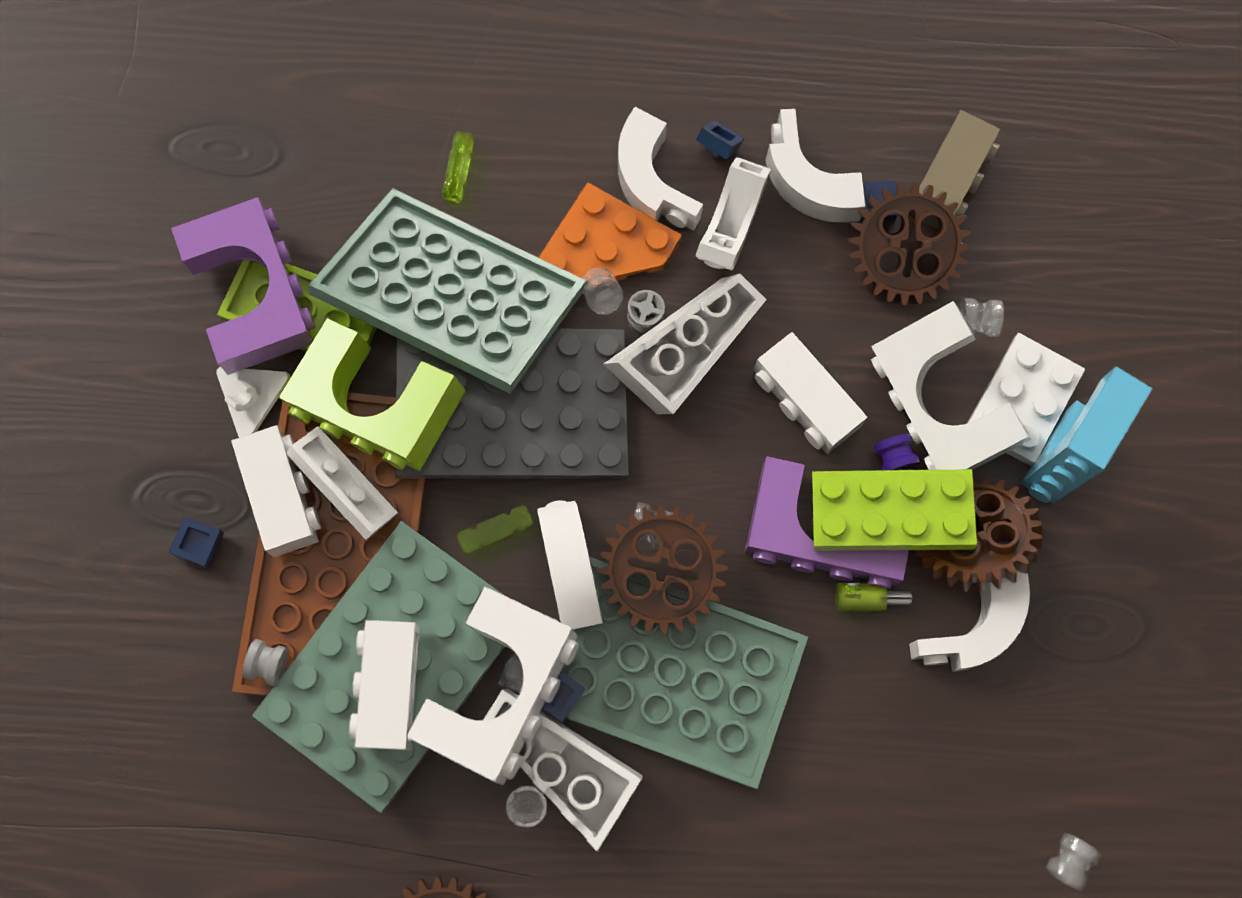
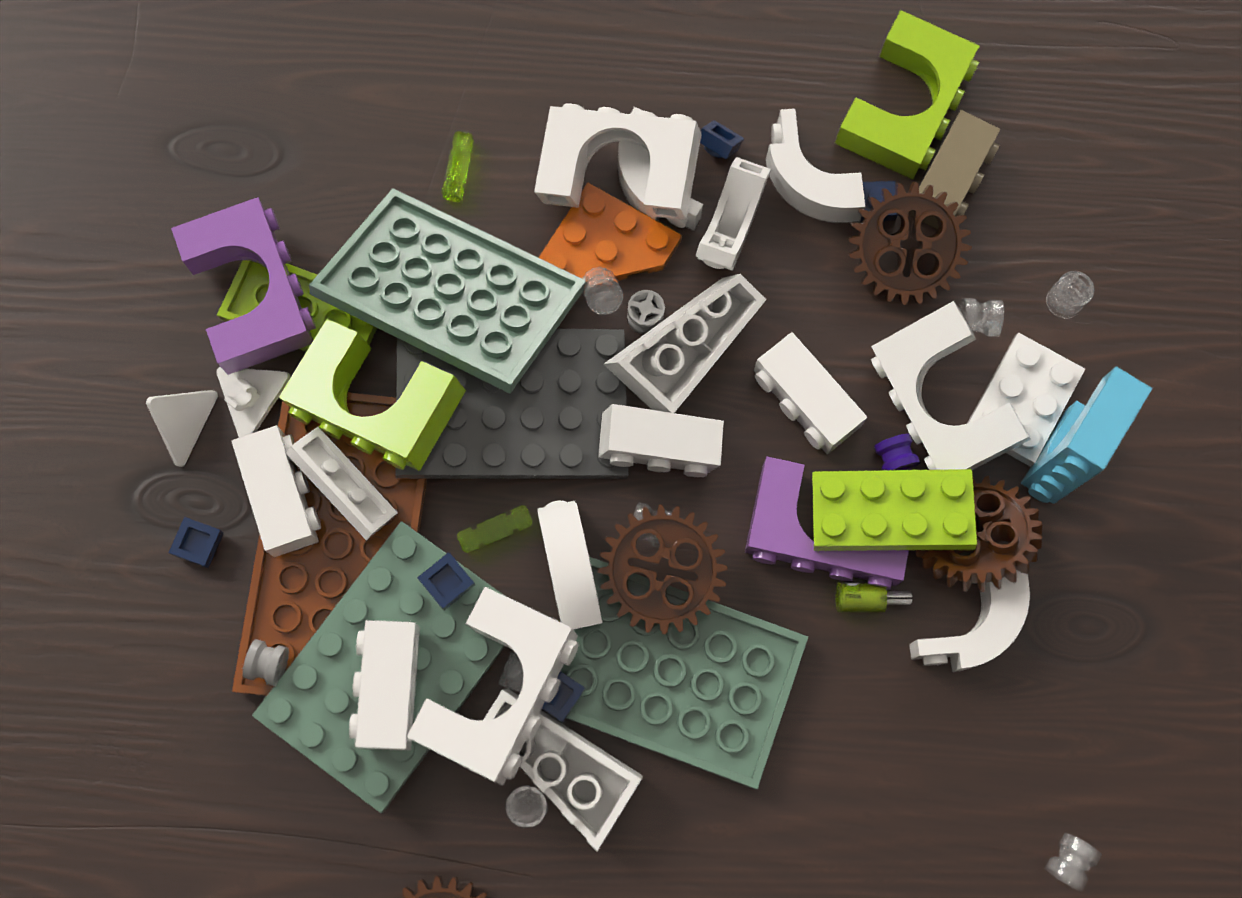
none -> white piece [146,390,218,467]
none -> dark blue plate [417,552,475,610]
none -> white arch [534,103,701,220]
none -> white brick [598,404,724,477]
none -> lime arch [835,10,979,180]
none -> clear wheel [1046,271,1095,319]

